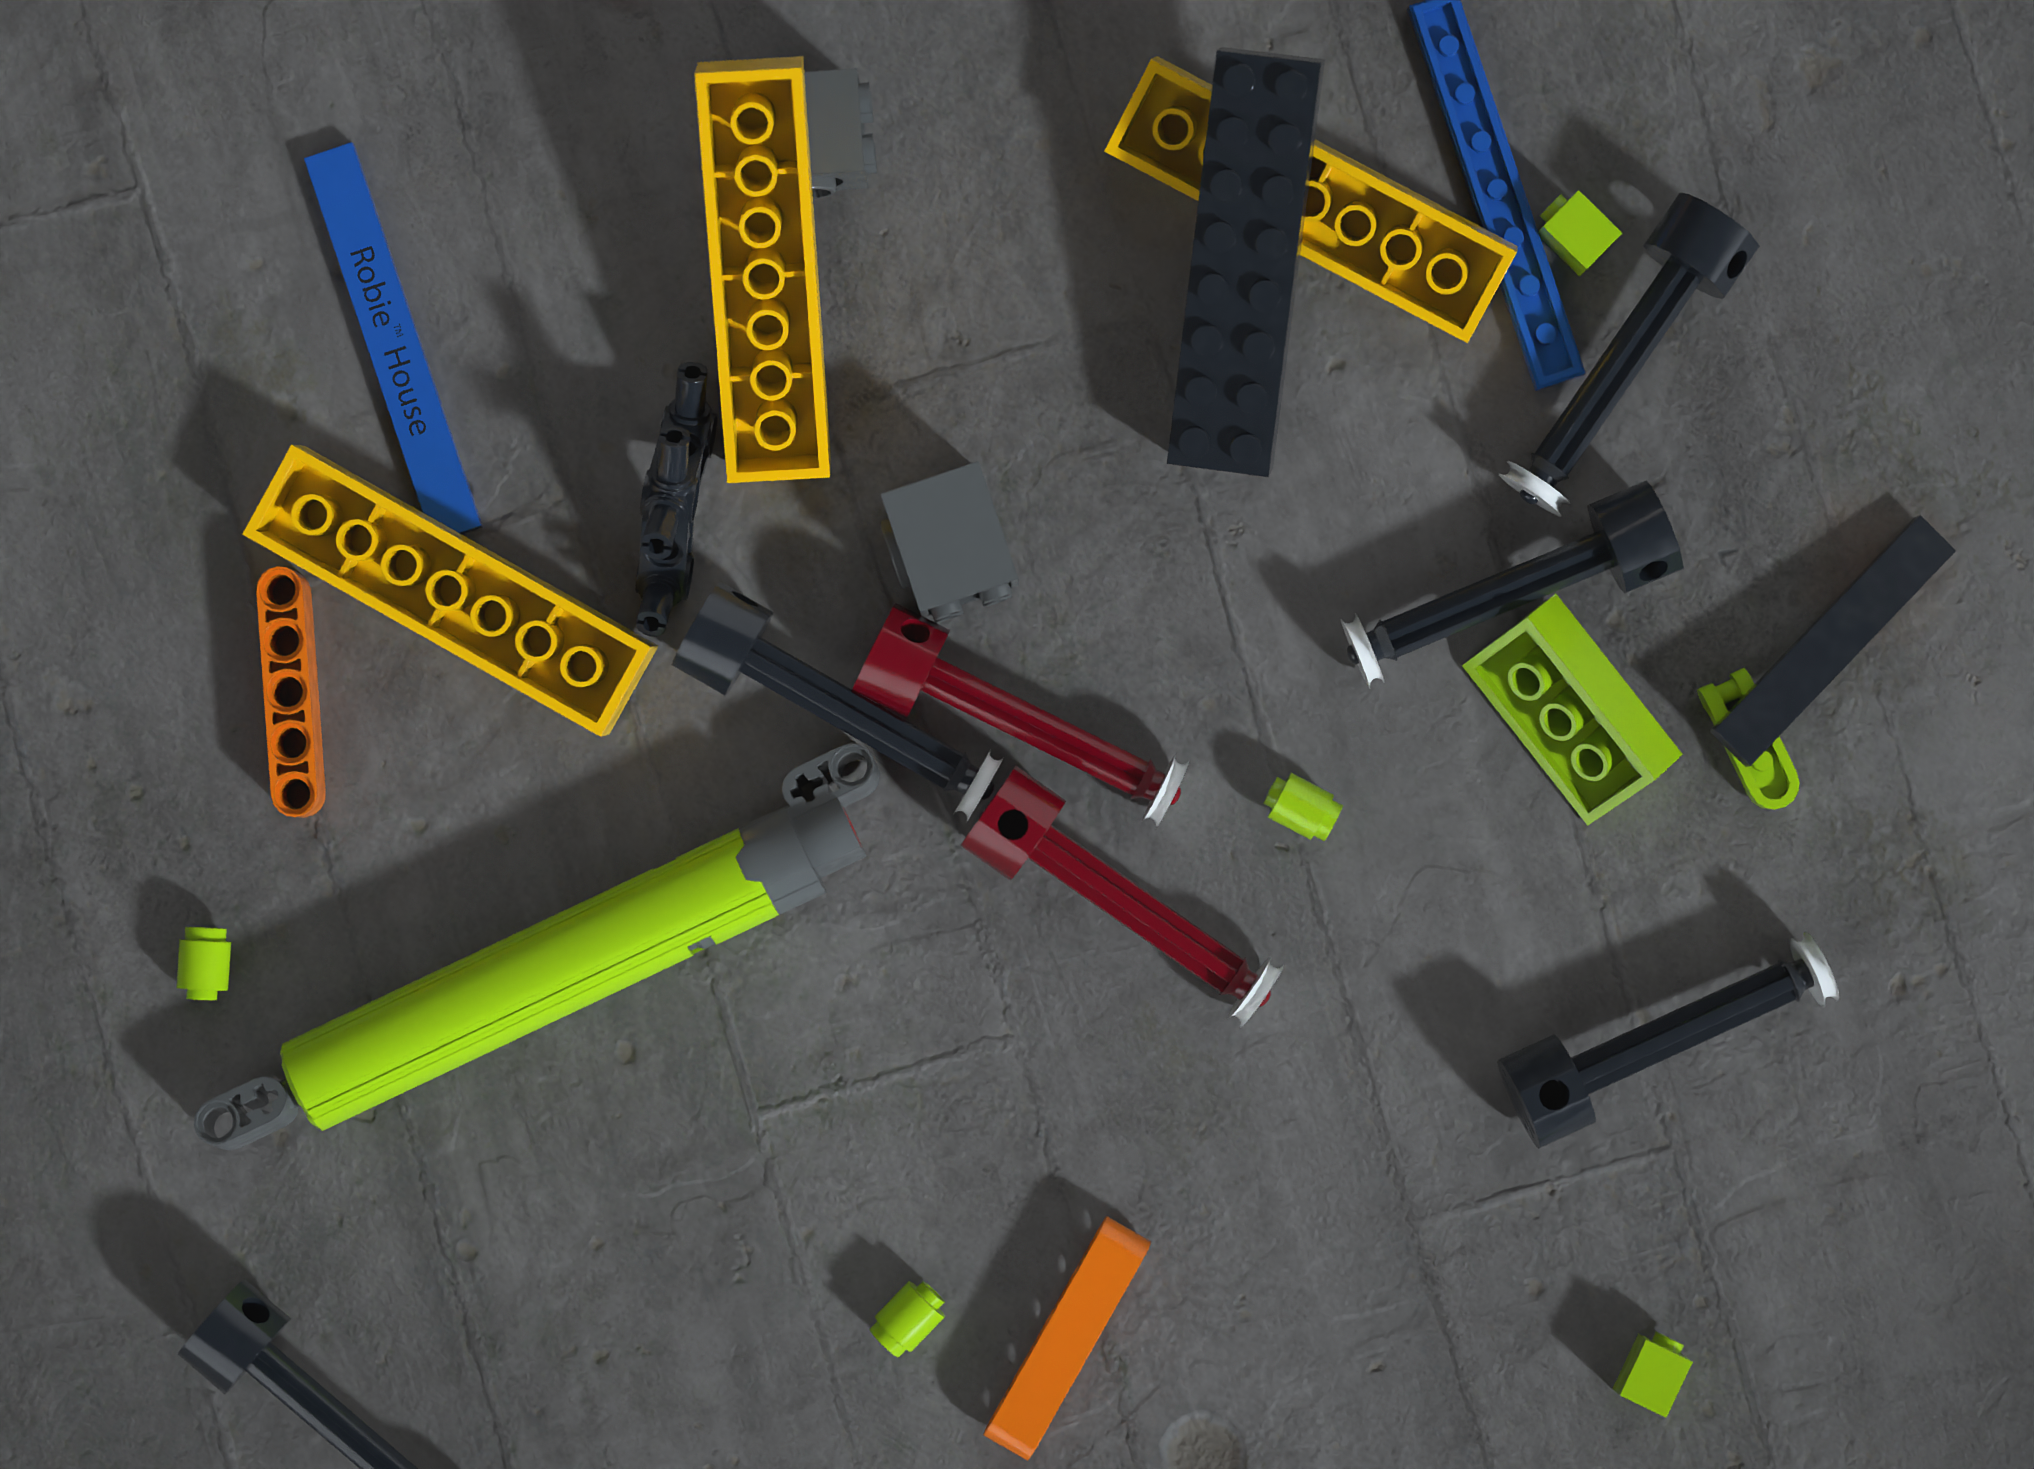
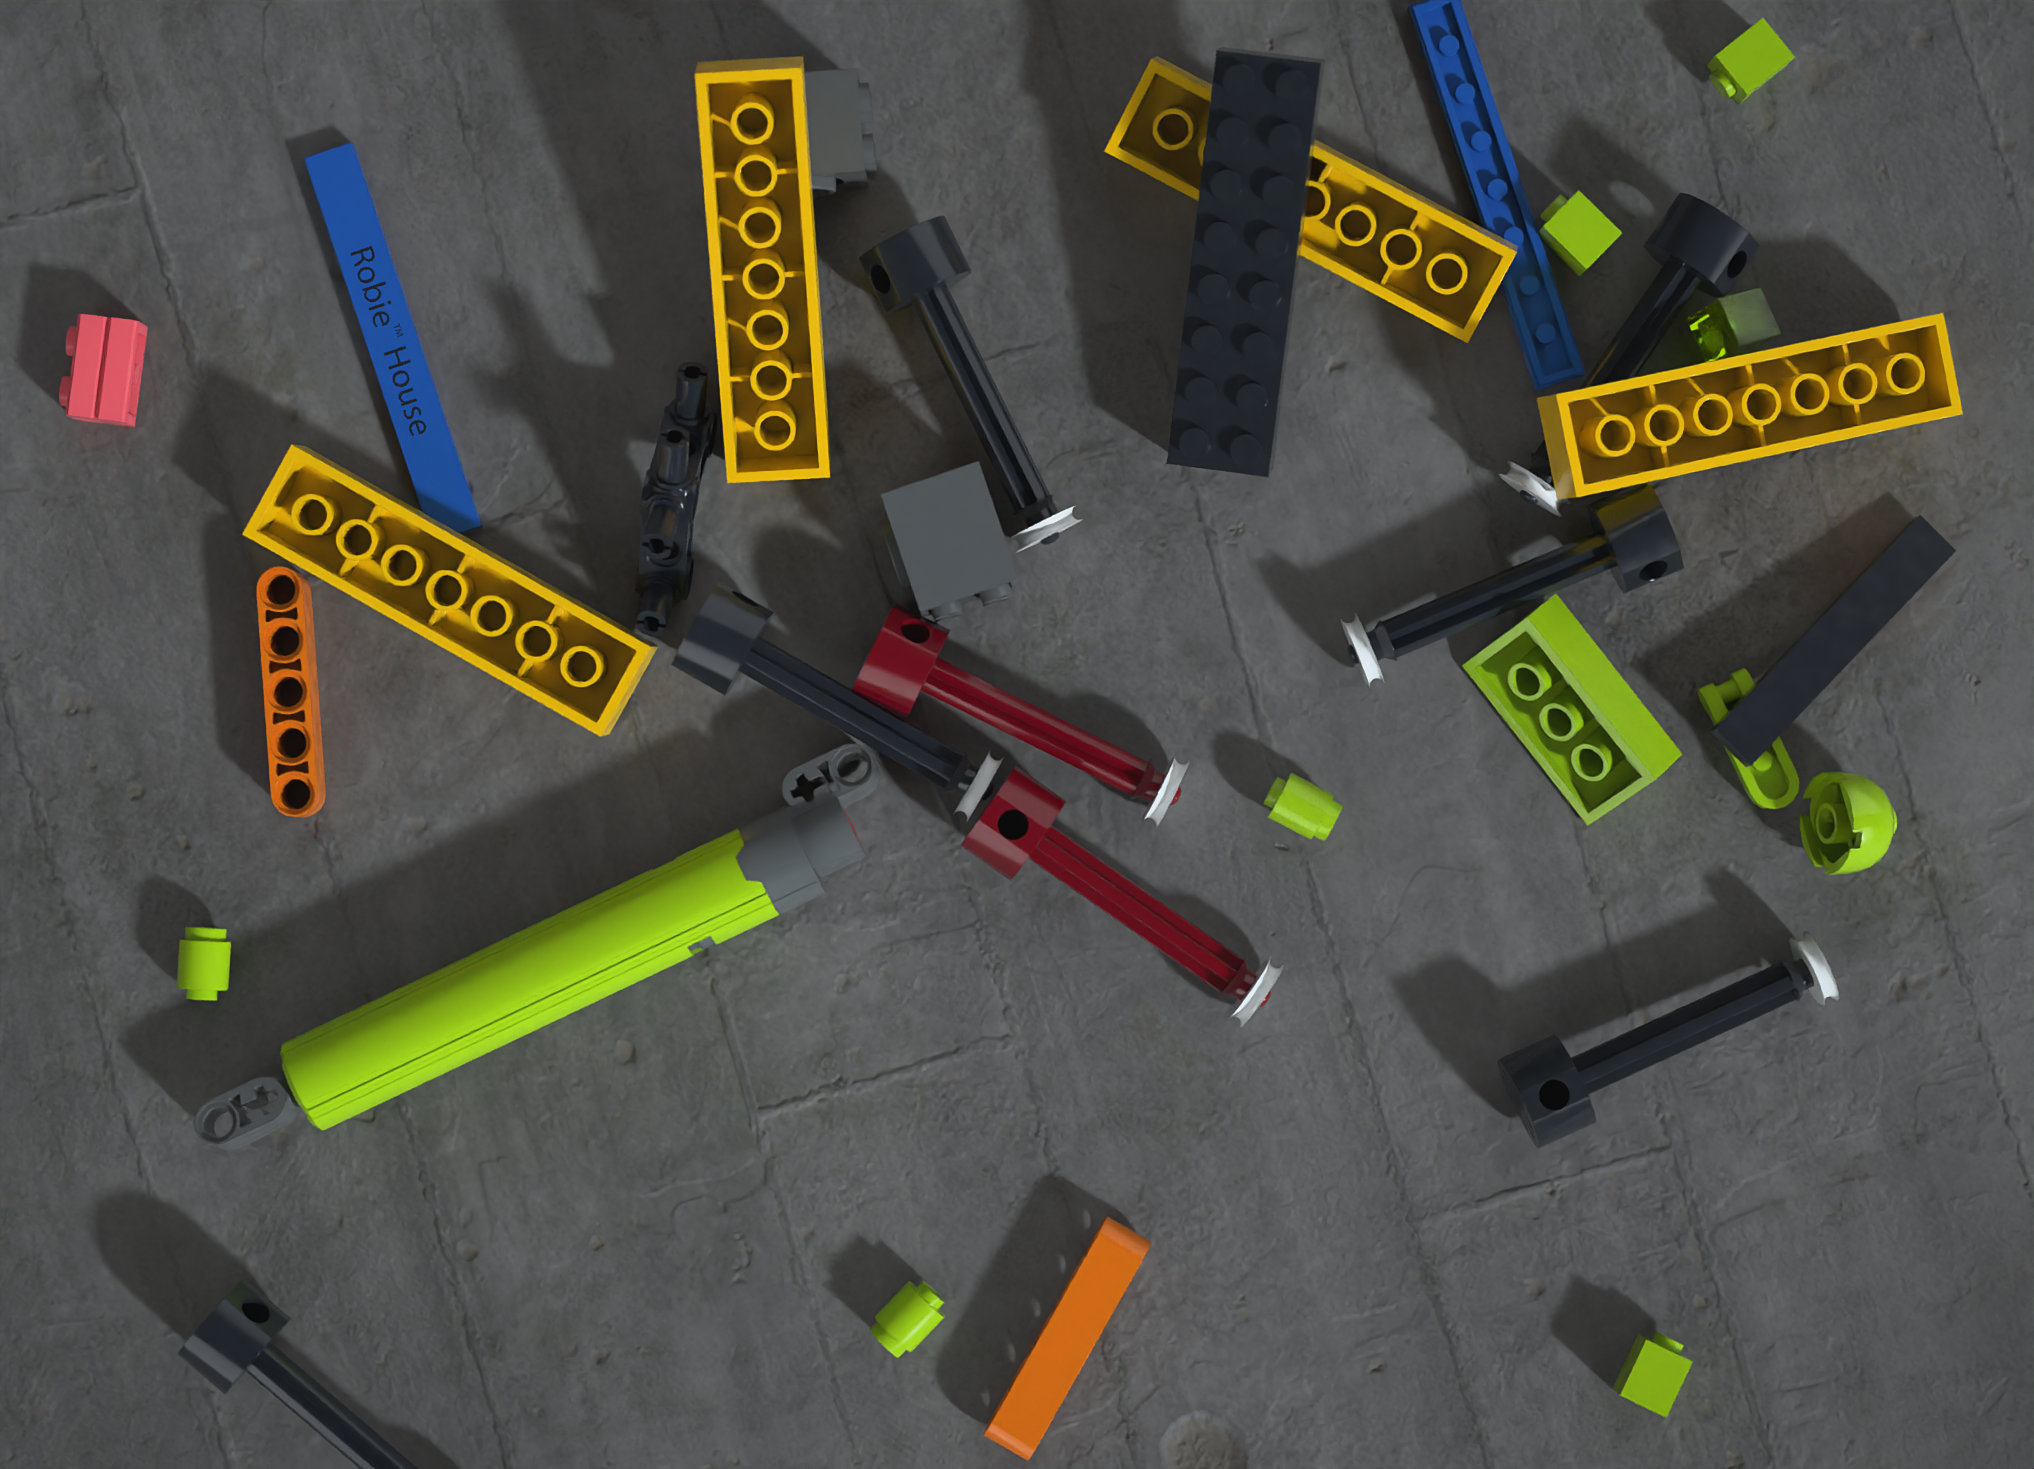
none -> coral brick [59,314,148,427]
none -> black piece [859,216,1083,553]
none -> yellow brick [1537,313,1963,499]
none -> clear neon green brick [1686,287,1781,362]
none -> lime brick [1707,18,1795,105]
none -> lime cylinder [1800,771,1897,875]

